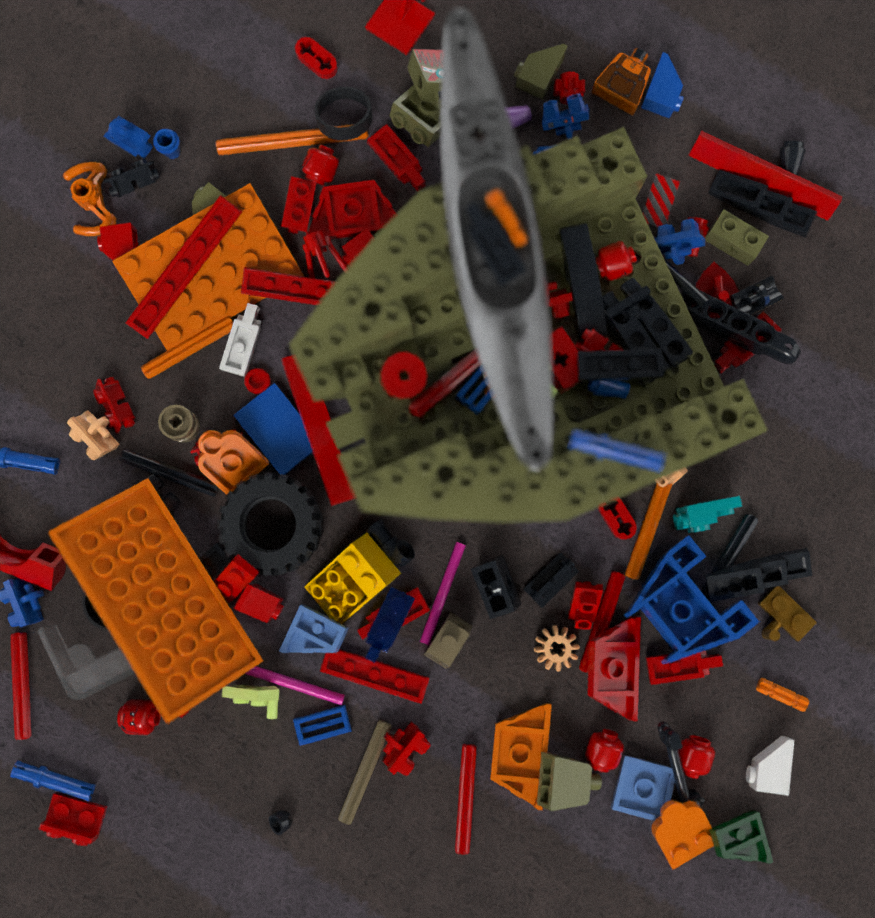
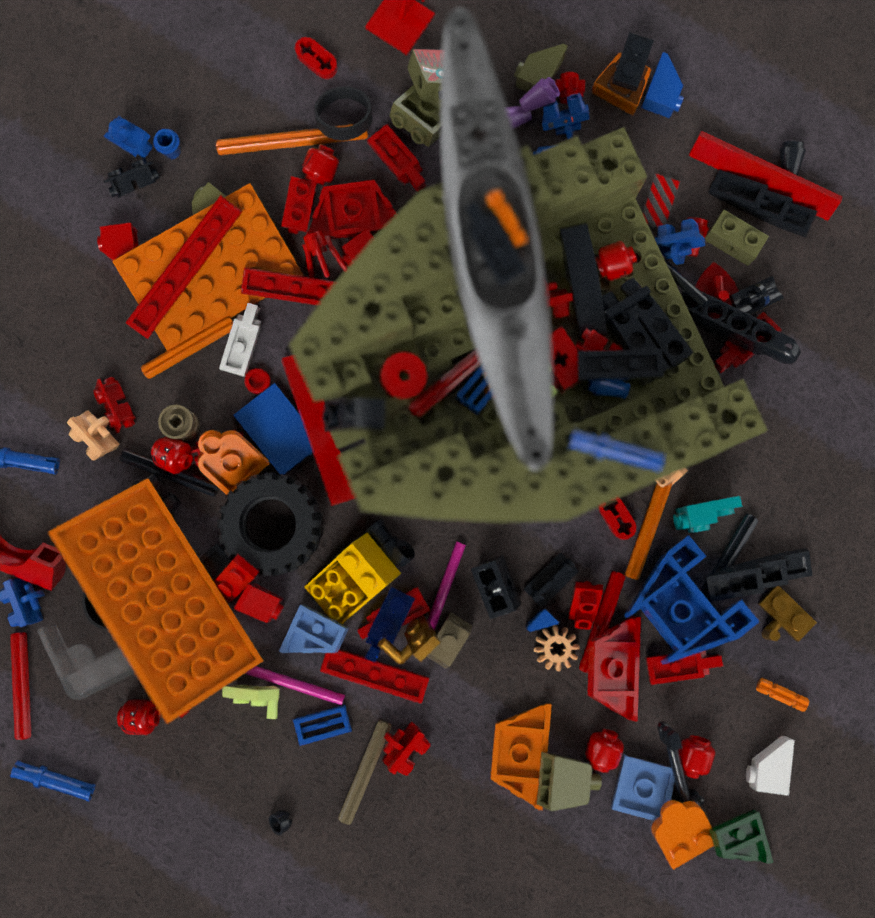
red bracket [39,792,107,846] -> none
orange piece [63,162,116,236] -> none
red axle [455,744,477,855] -> none
none -> red head [151,436,193,474]
none -> black slope [322,398,385,432]
none -> pearl gold plate [378,615,441,664]
none -> medium lavender cone [519,77,560,113]
none -> blue slope [525,609,559,632]
none -> black plate [612,32,654,91]

